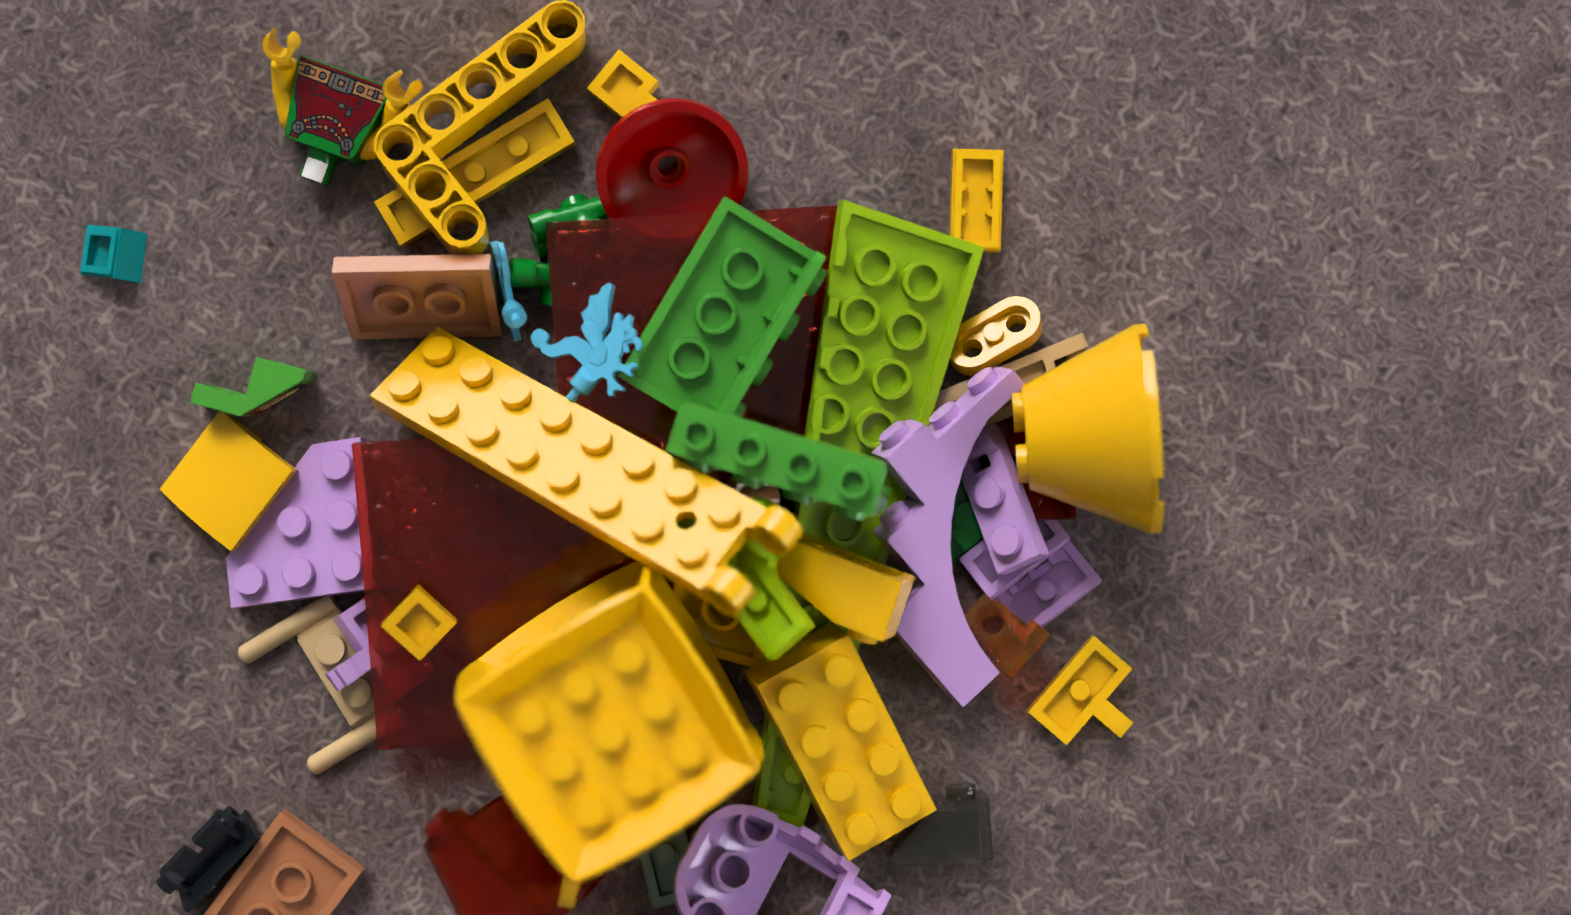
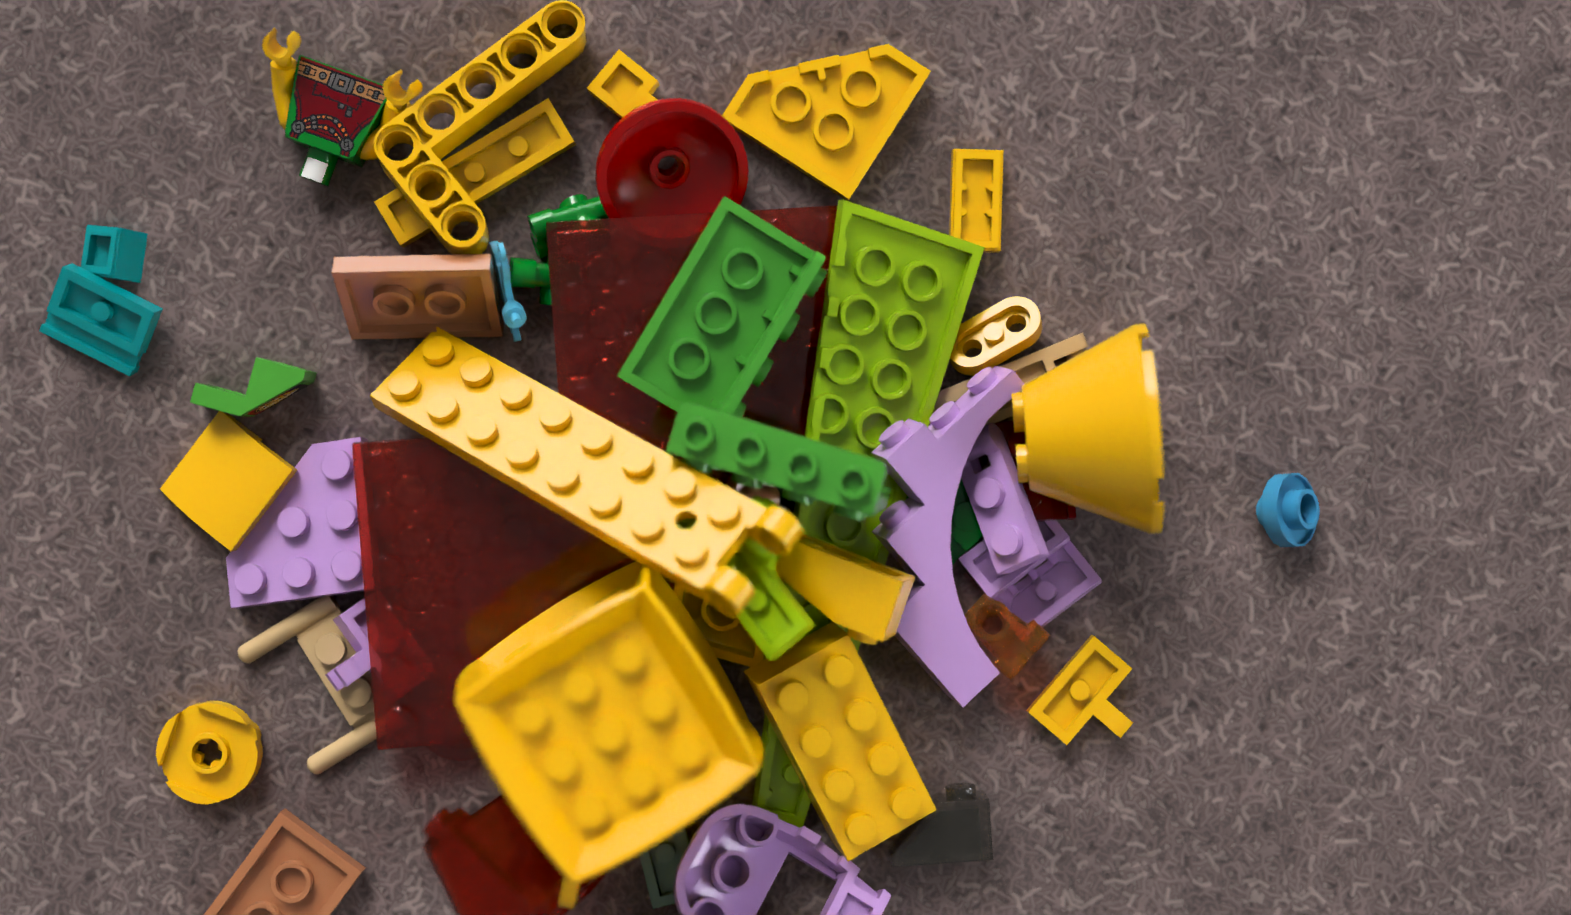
black hinge [156,806,259,913] -> none
yellow plate [381,585,457,661] -> none
medium azure piece [531,283,643,402] -> none
none -> teal plate [39,263,163,377]
none -> yellow plate [156,701,263,805]
none -> yellow plate [722,44,931,201]
none -> dark azure plate [1256,473,1320,547]

